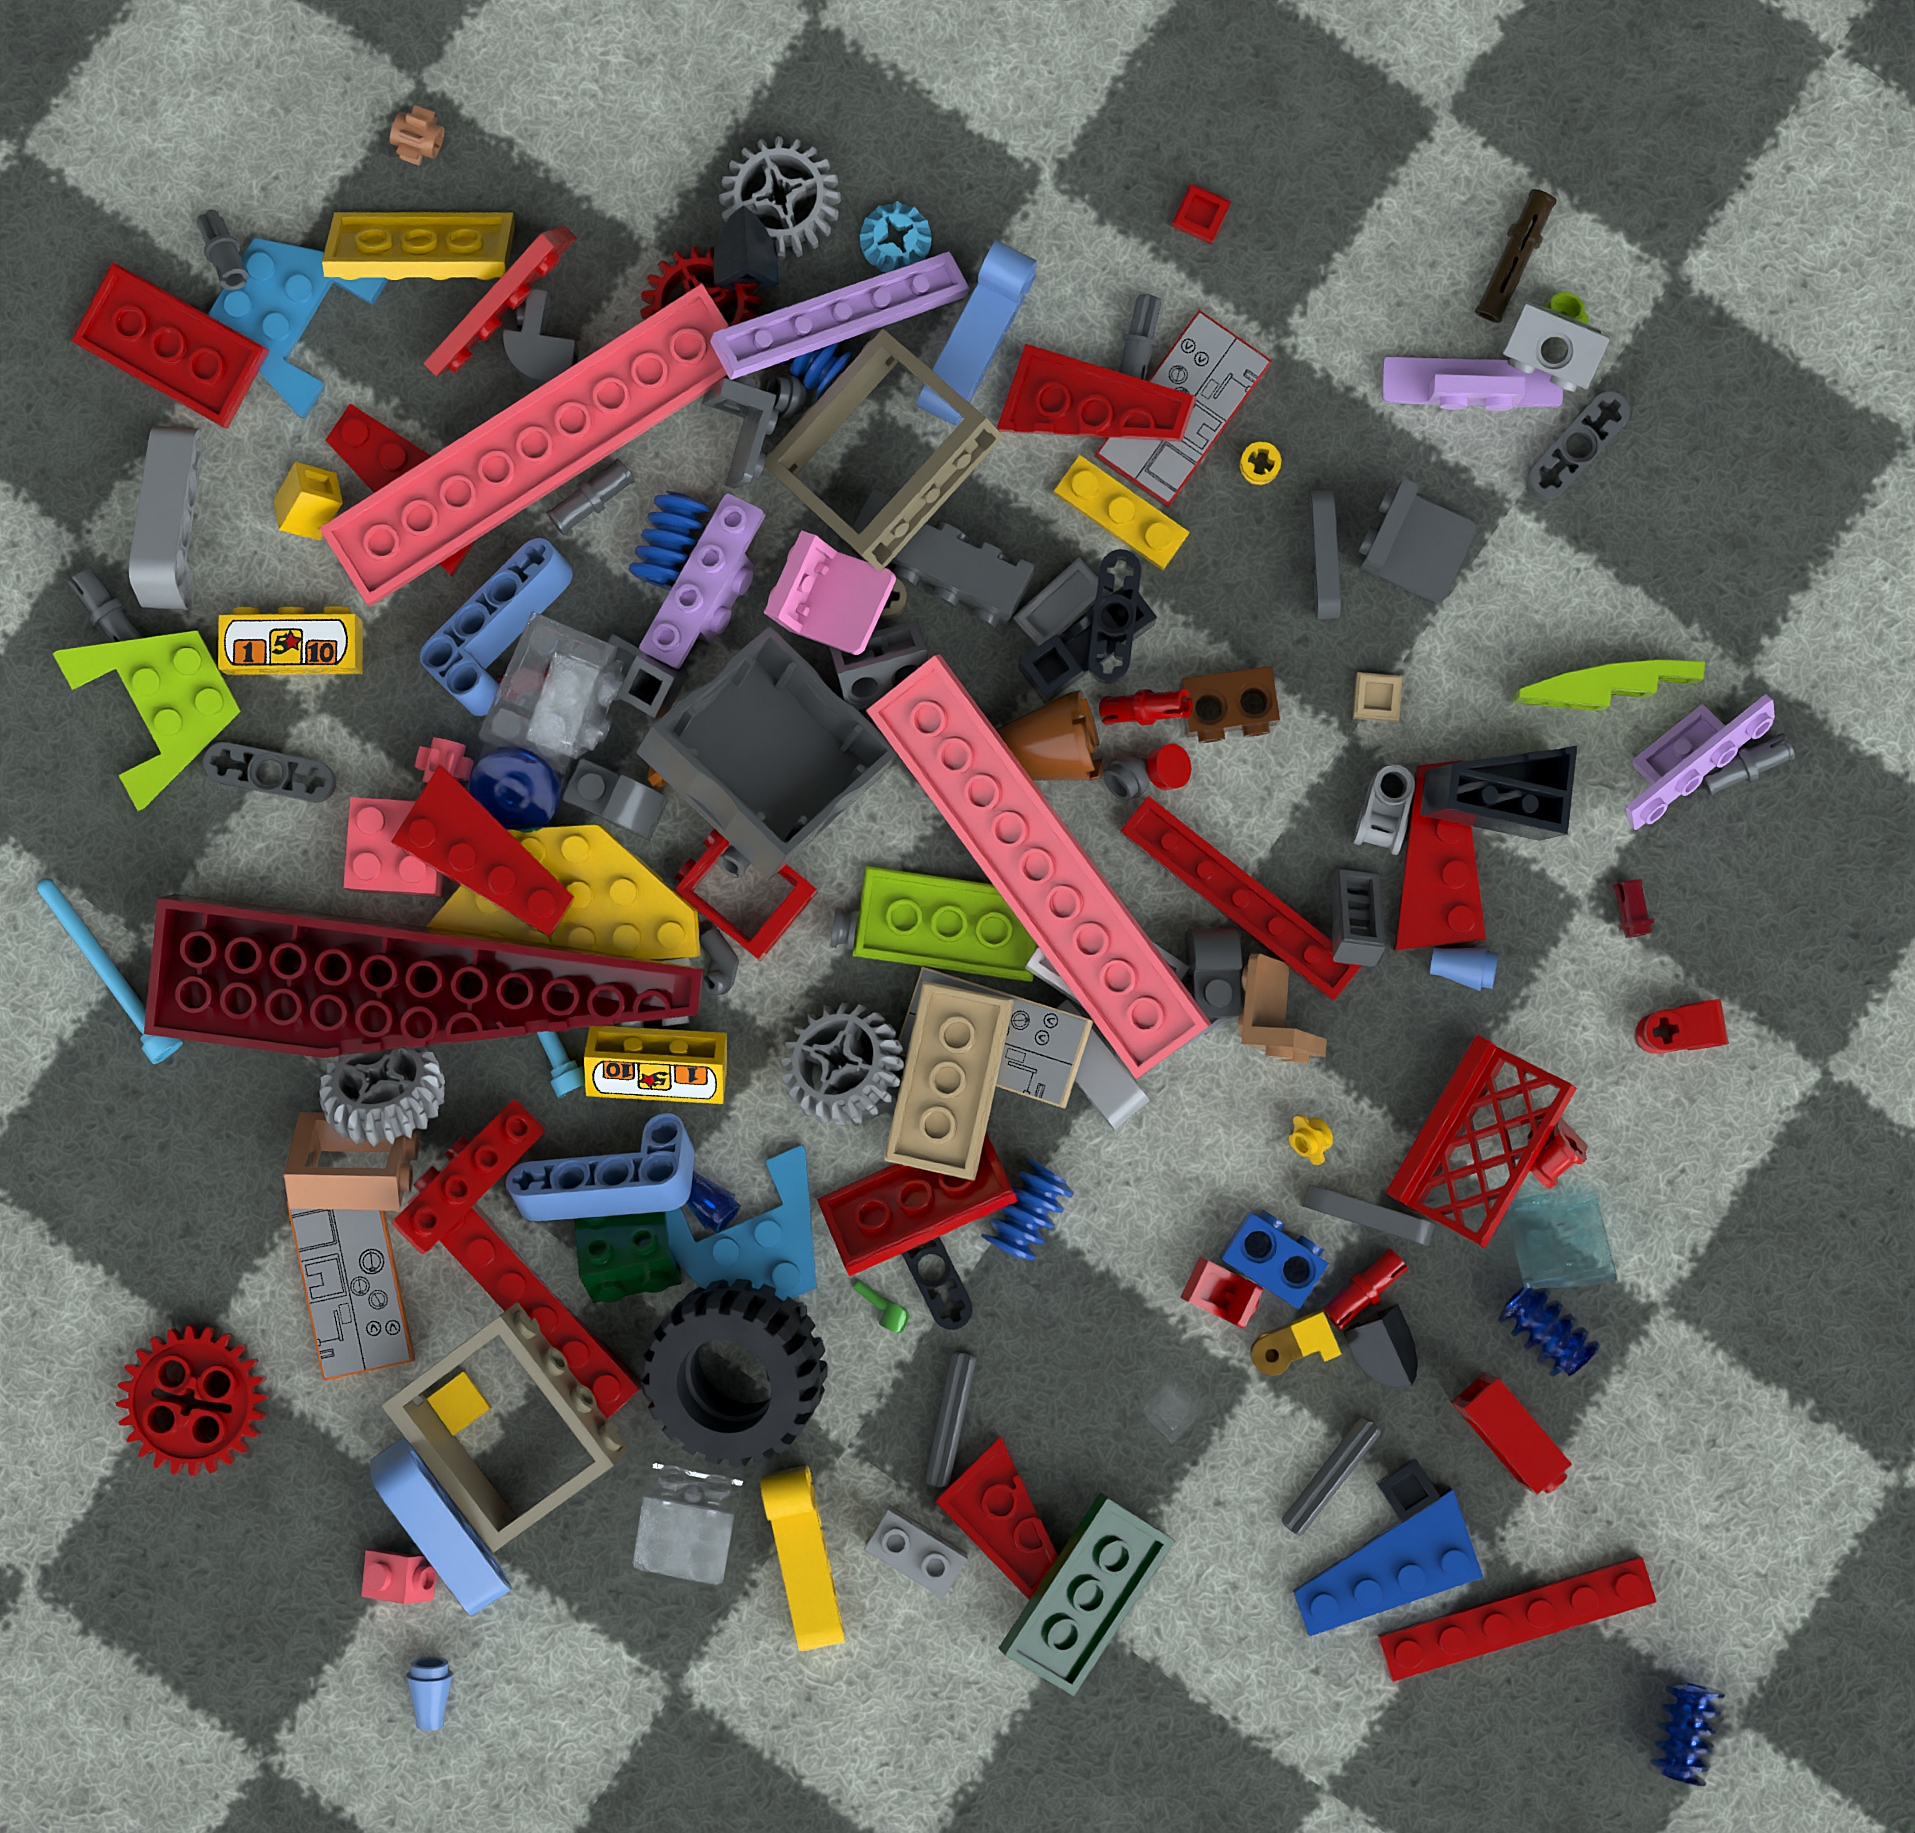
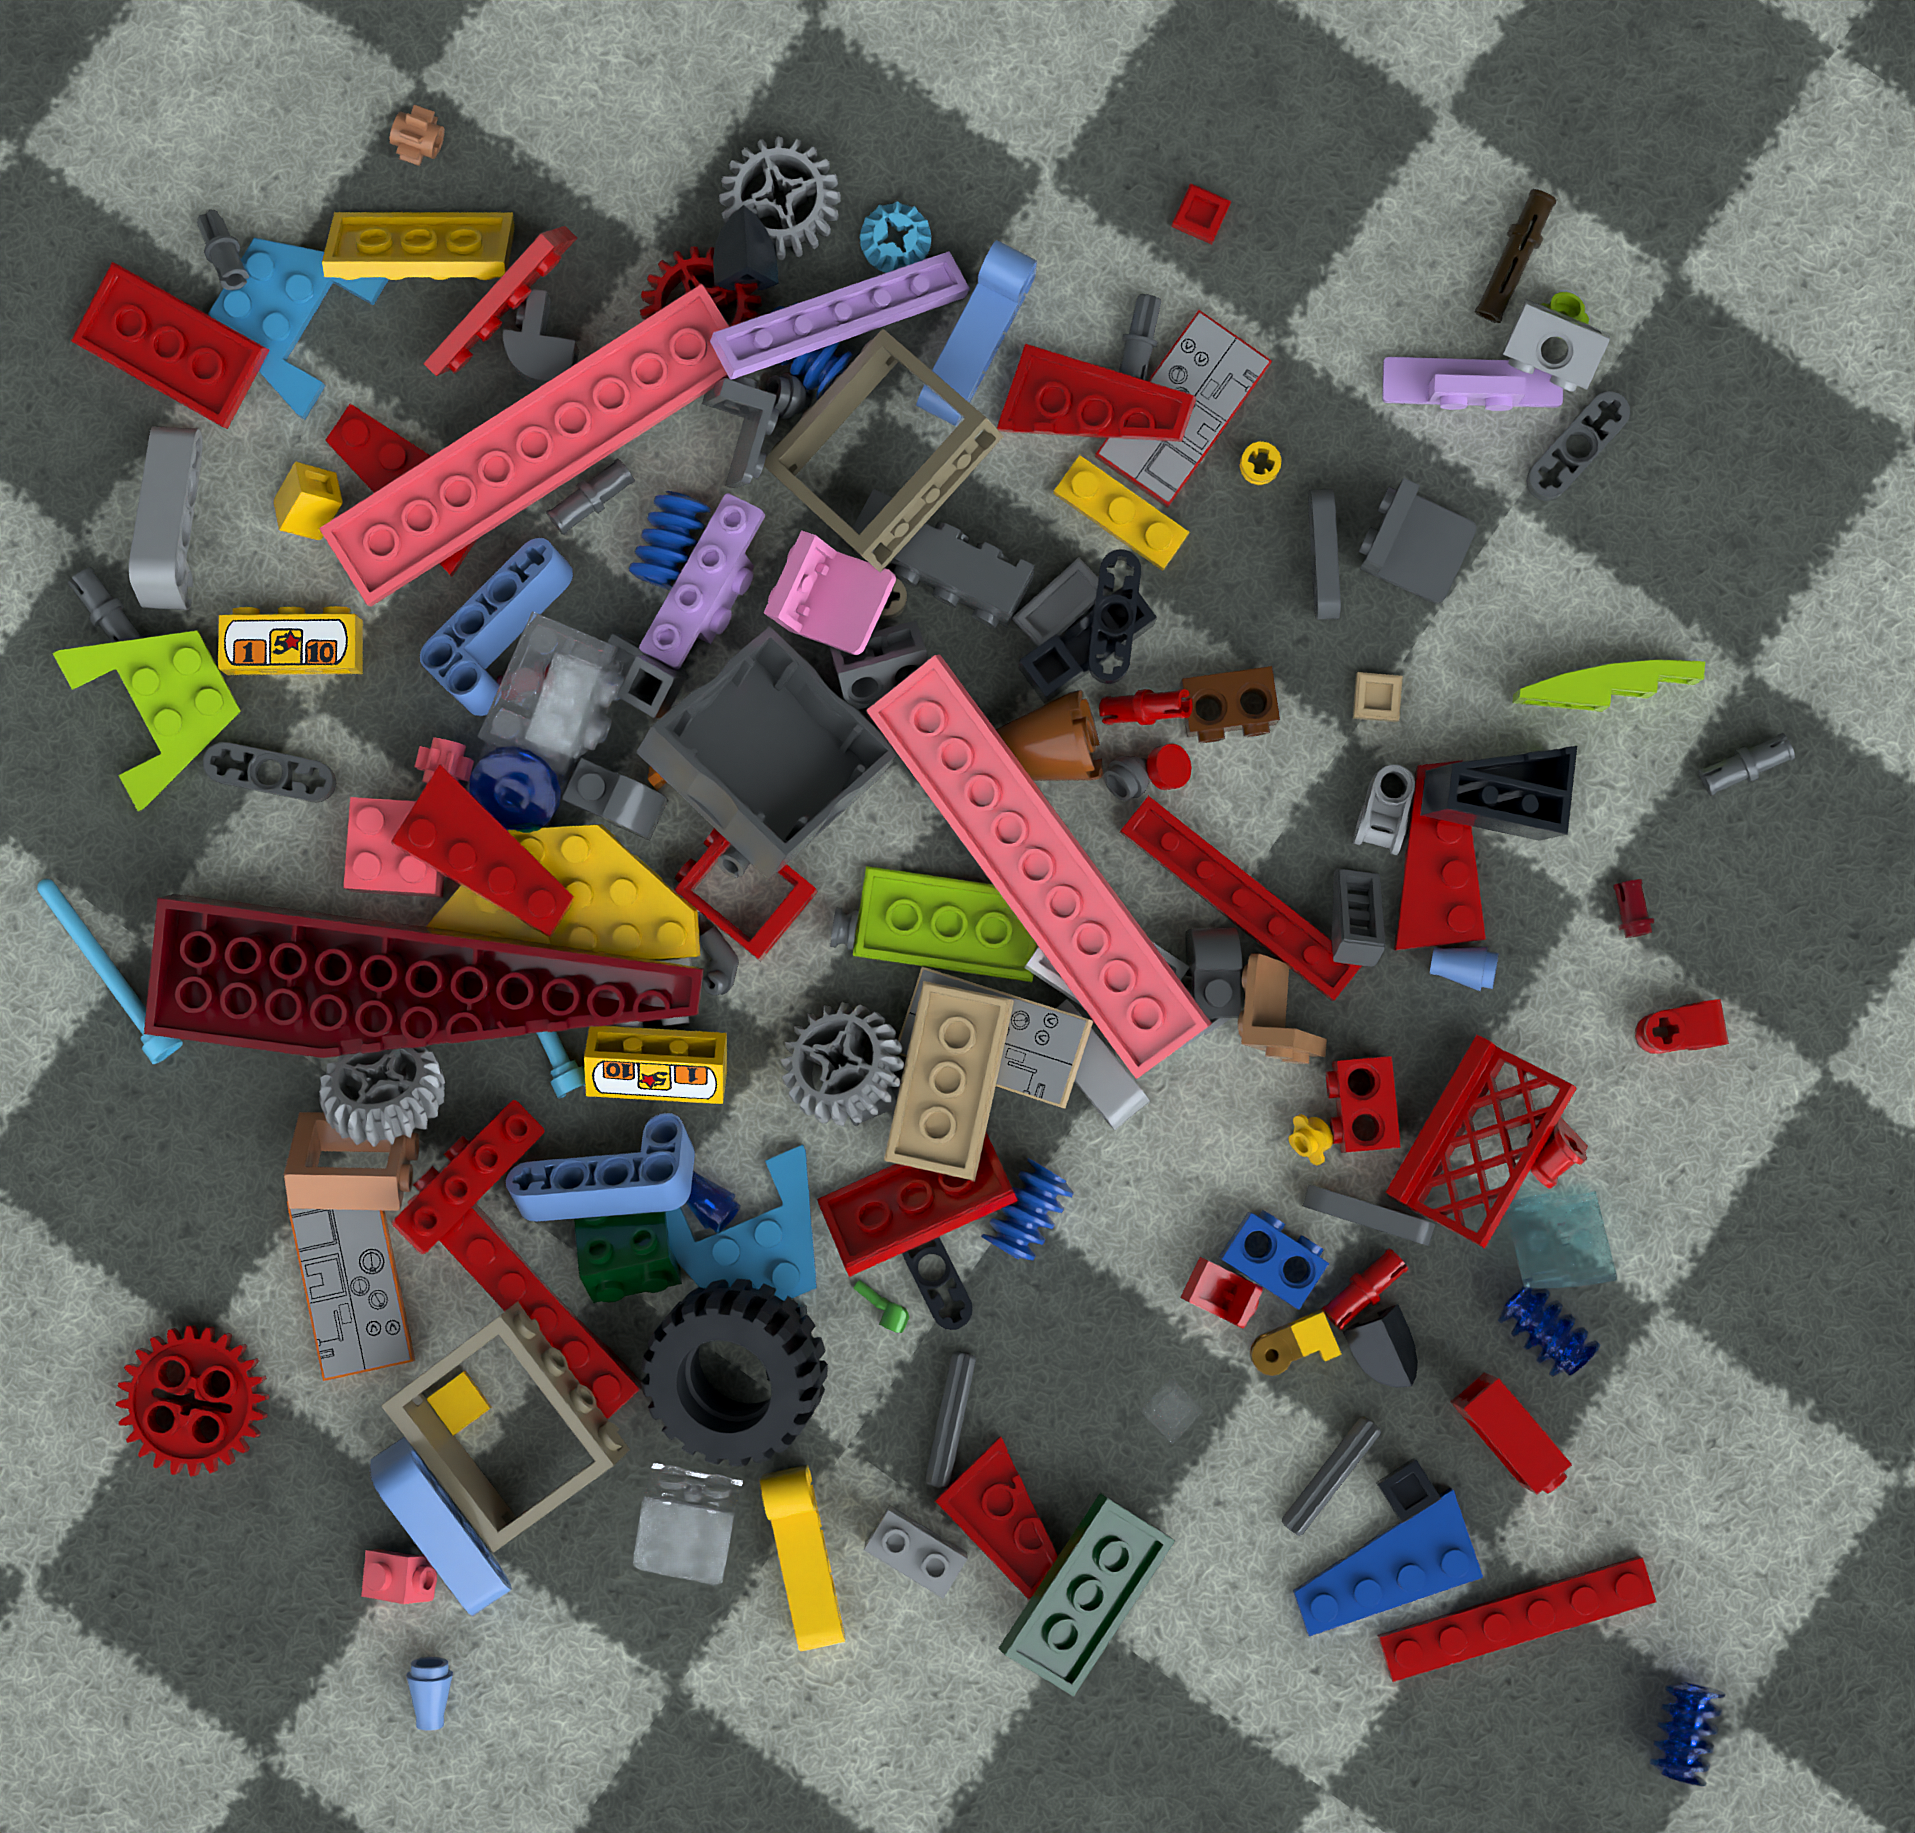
lavender bracket [1626,694,1775,830] -> none
none -> red brick [1325,1056,1401,1153]

